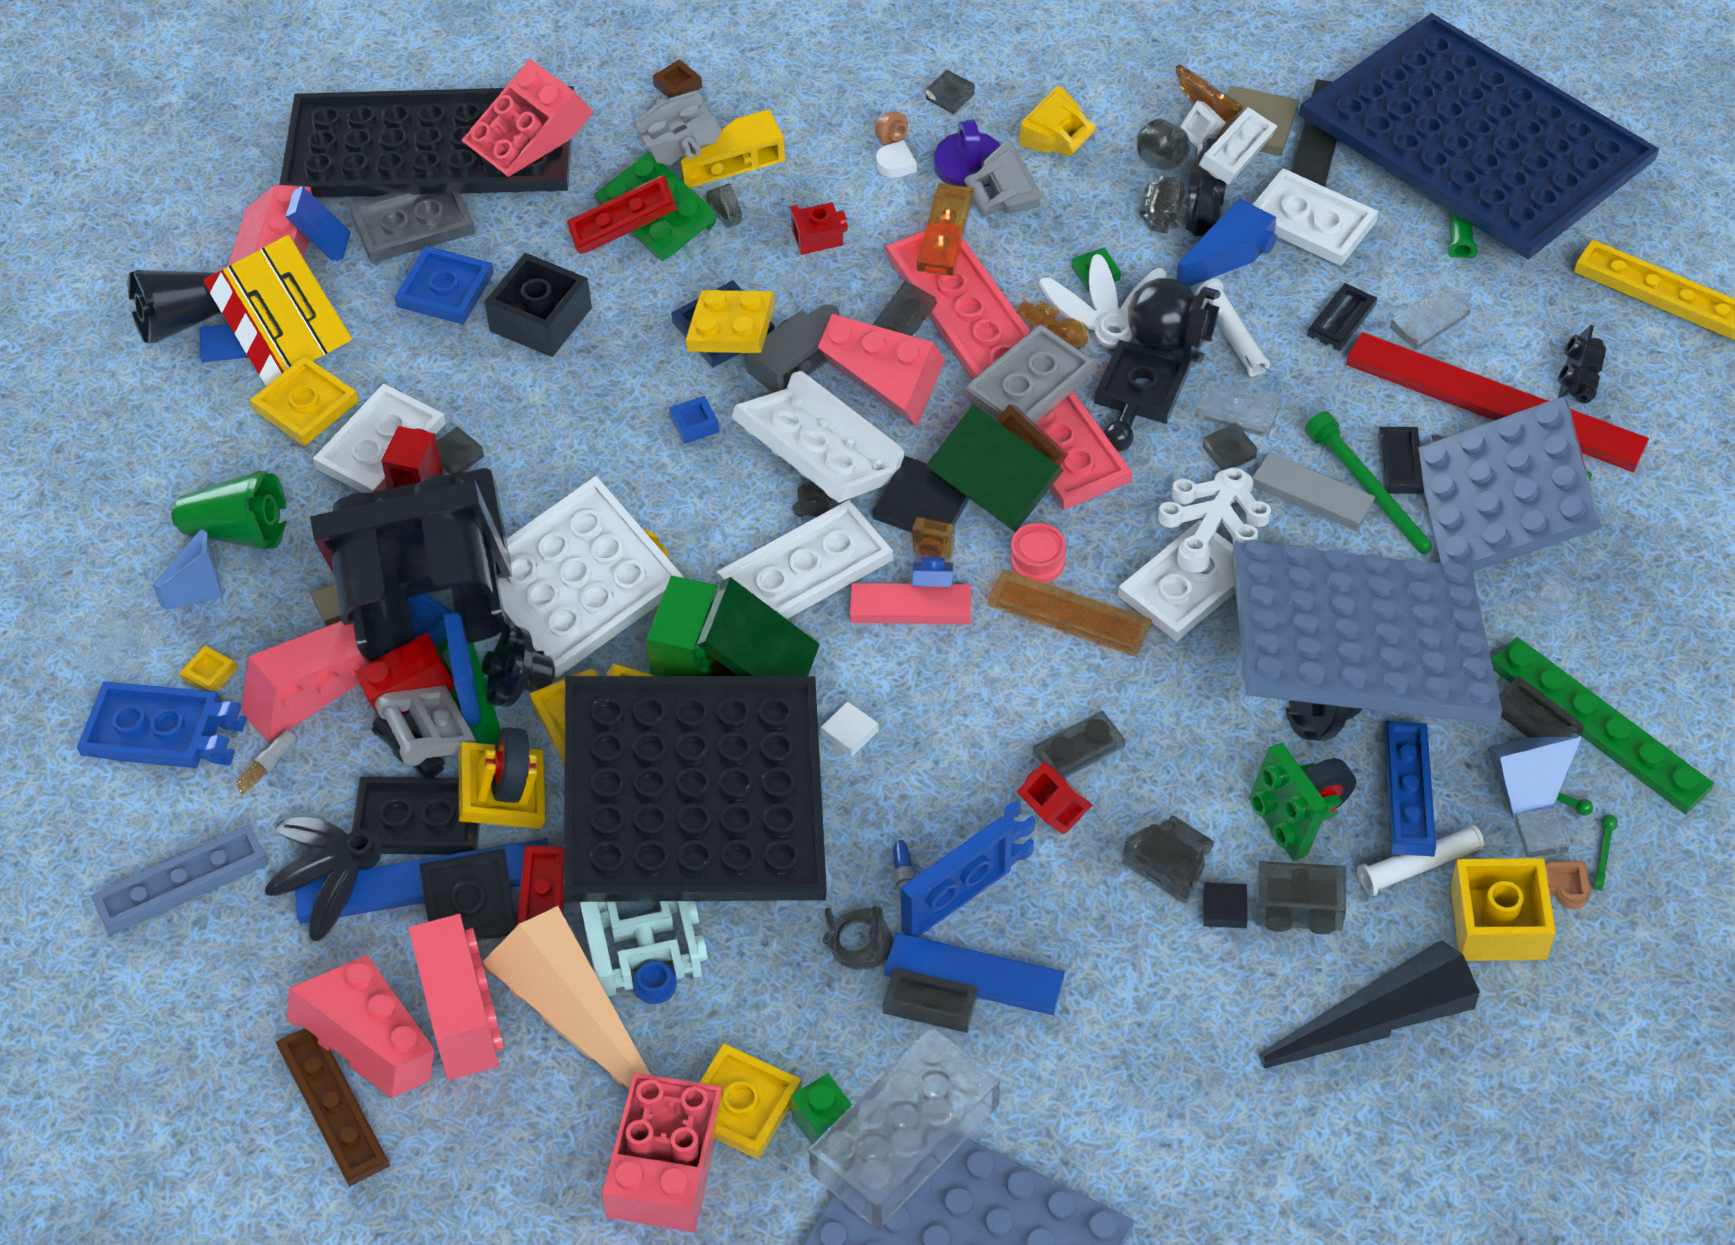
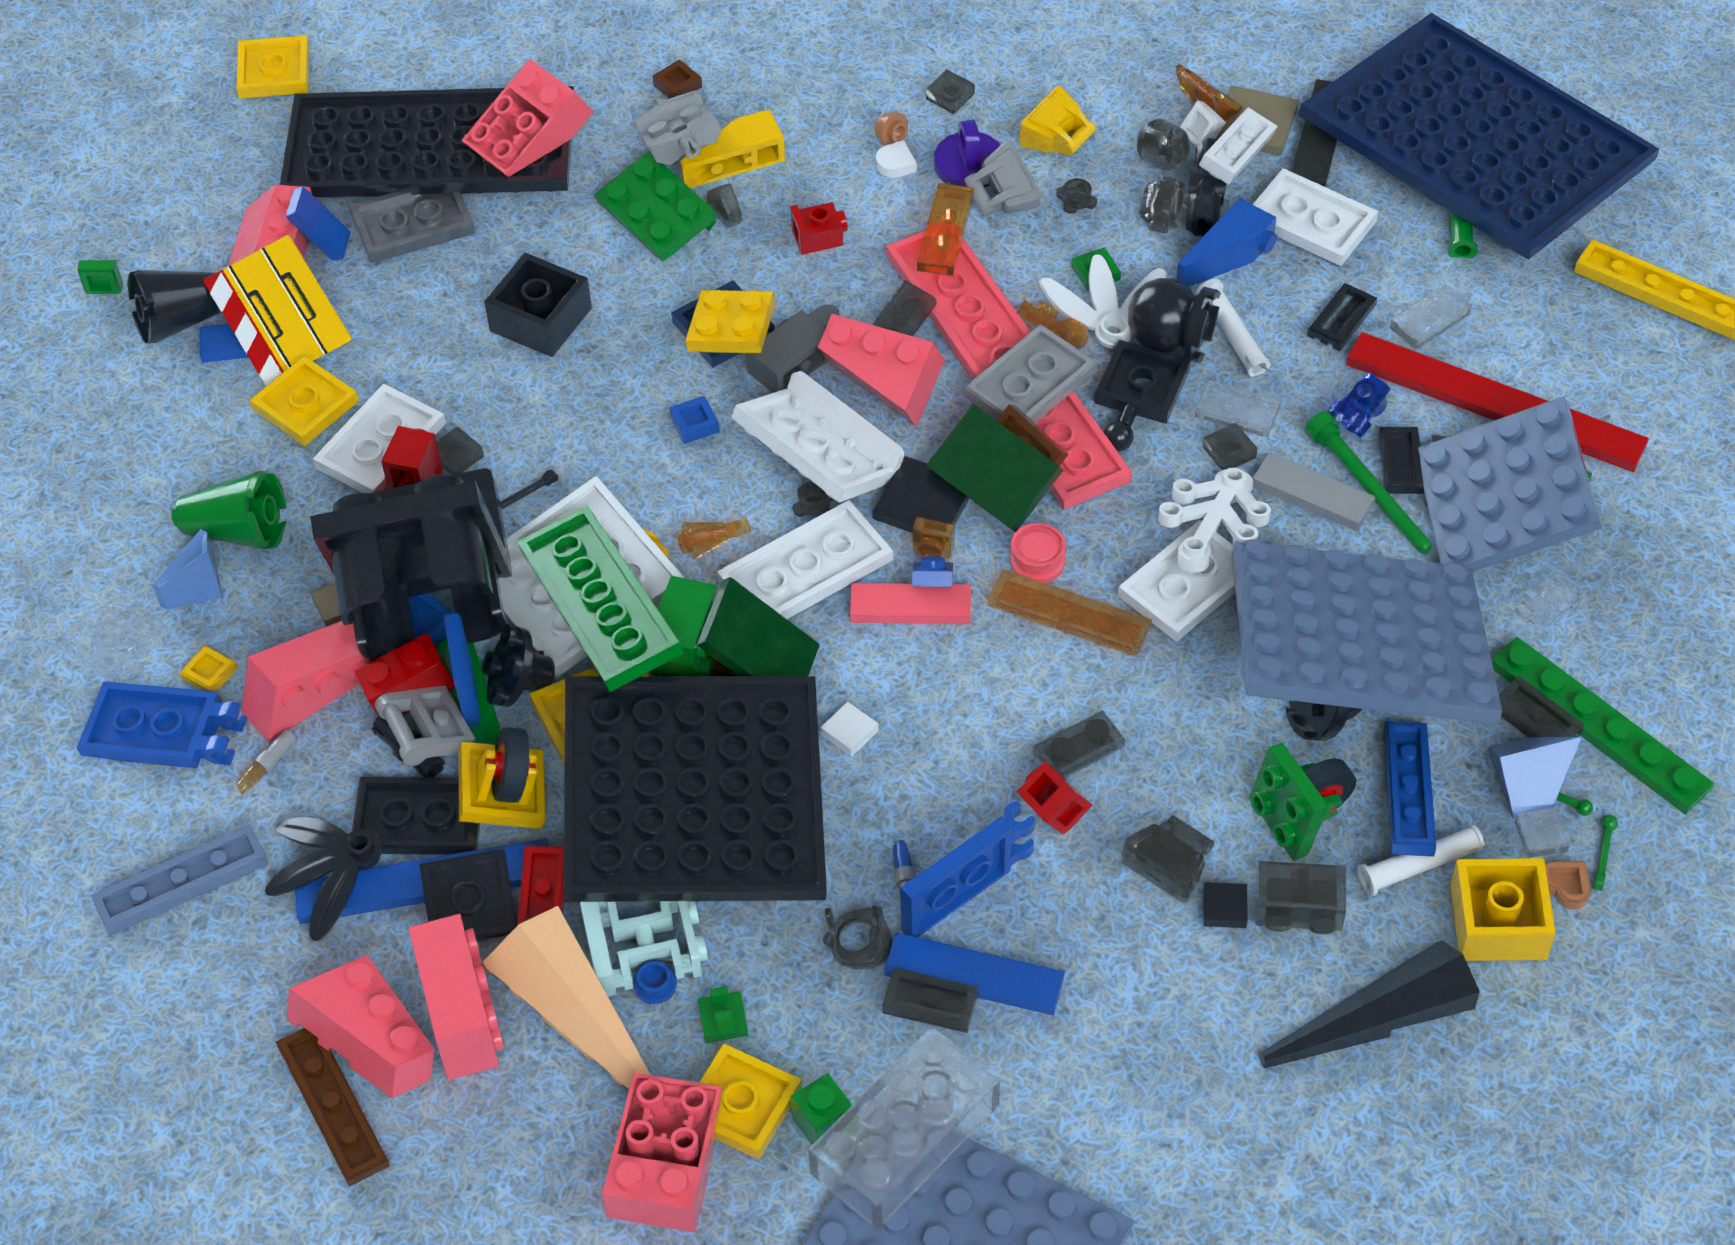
blue plate [395,246,494,325] -> none
red tile [567,175,678,254] -> none
black hinge [1558,325,1606,404] -> none
none -> green tile [77,260,123,294]
none -> yellow plate [236,35,310,99]
none -> black hinge [500,470,559,511]
none -> plate [517,505,684,692]
none -> clear orange cone [677,518,751,560]
none -> green tile [698,986,748,1043]
none -> clear smoke plate [1056,178,1098,214]
none -> clear blue plate [1327,372,1391,439]

